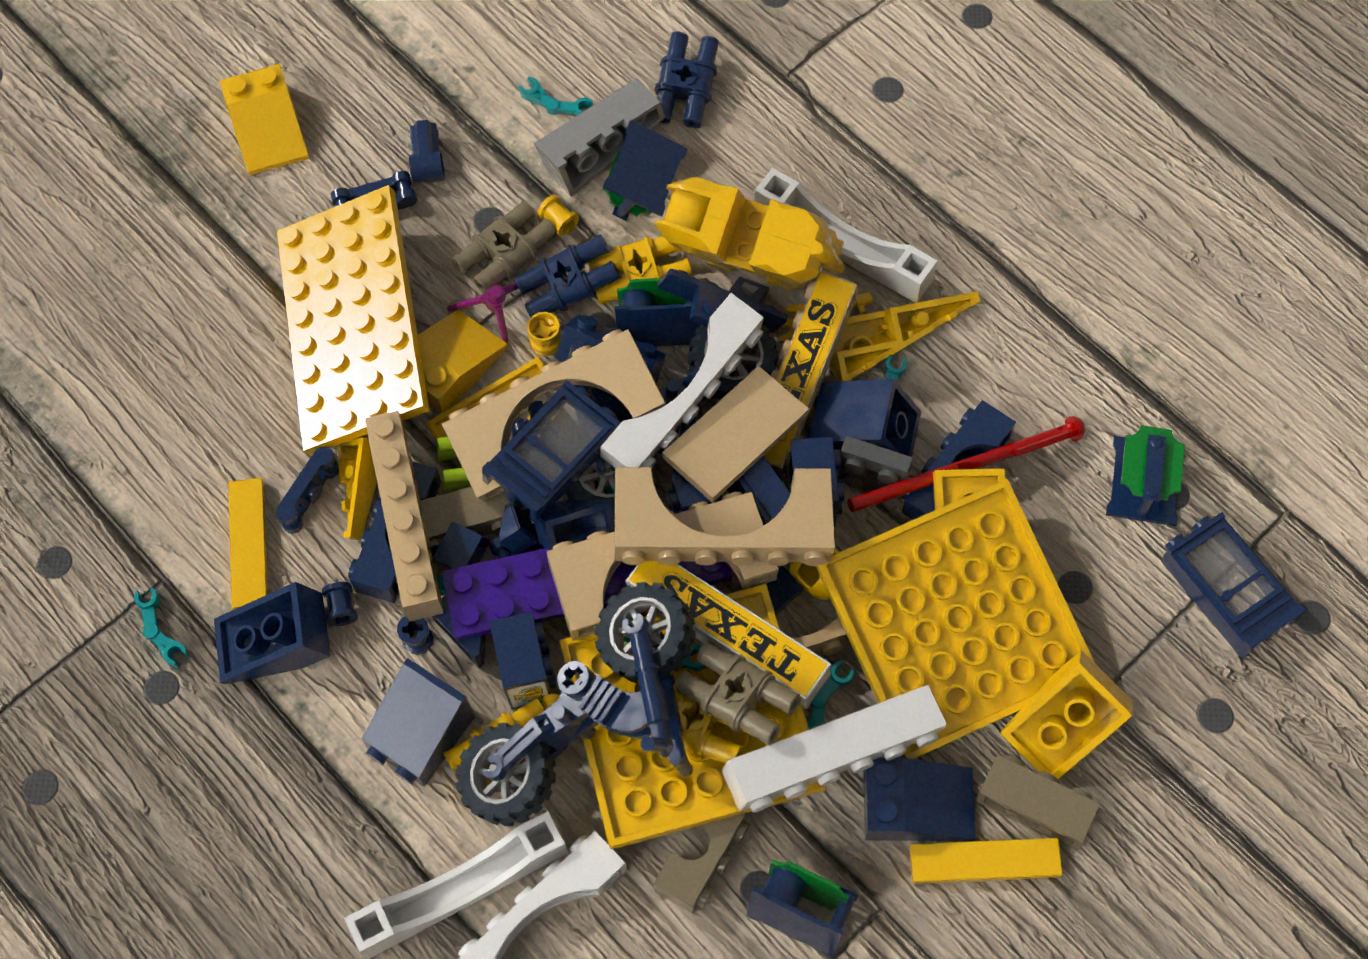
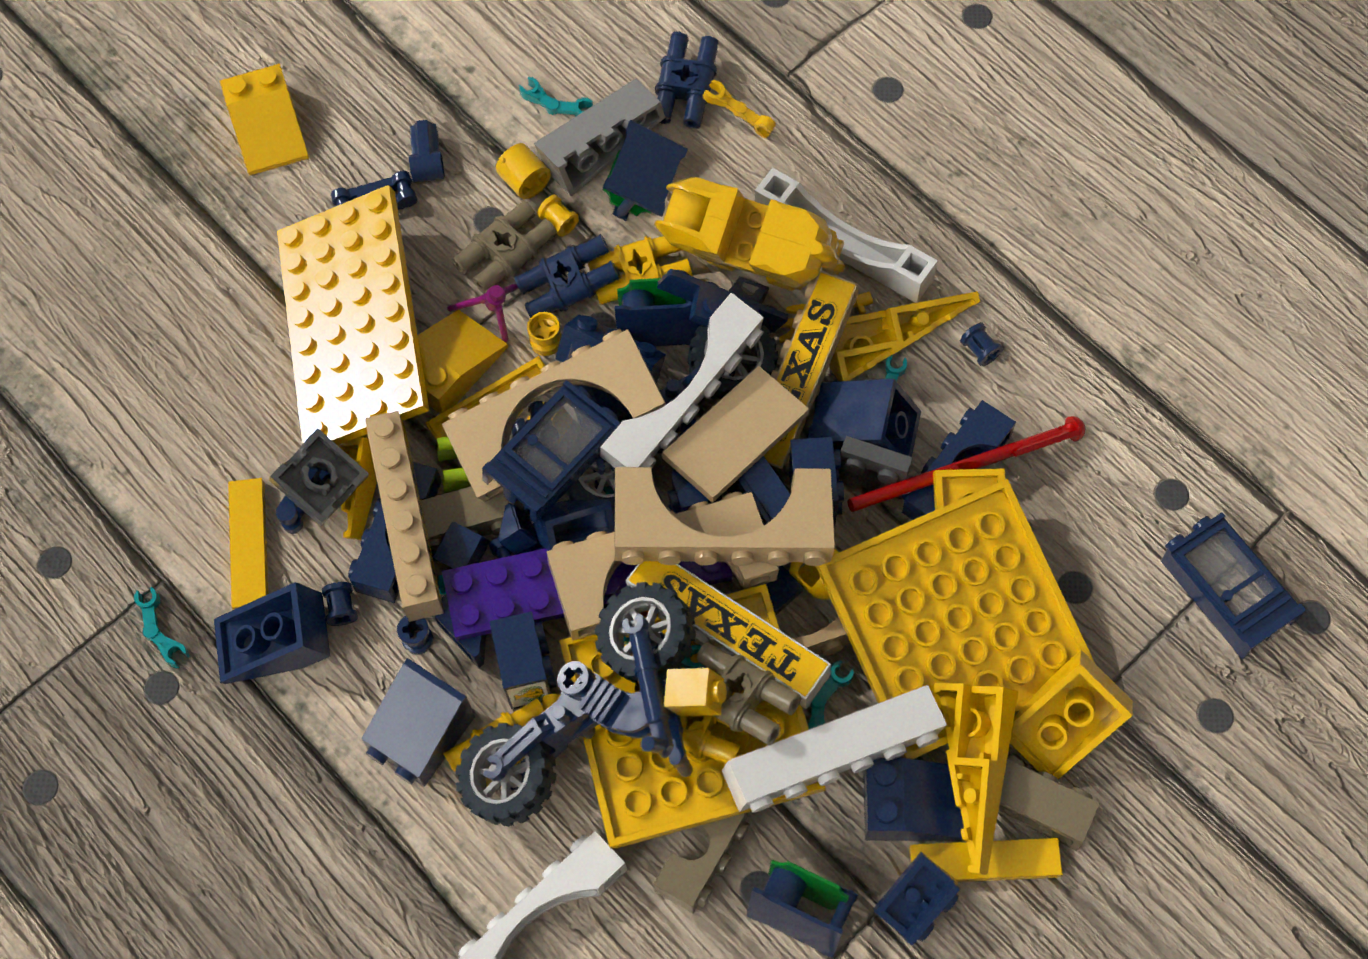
white arch [344,811,568,959] -> none
piece [1106,425,1185,526] -> none
none -> dark grey brick [269,428,369,526]
none -> yellow piece [495,143,551,199]
none -> yellow brick [664,668,727,716]
none -> yellow piece [703,80,776,138]
none -> dark blue bracket [873,852,960,946]
none -> yellow wedge [934,683,1019,875]
none -> dark blue bush [960,322,1004,367]

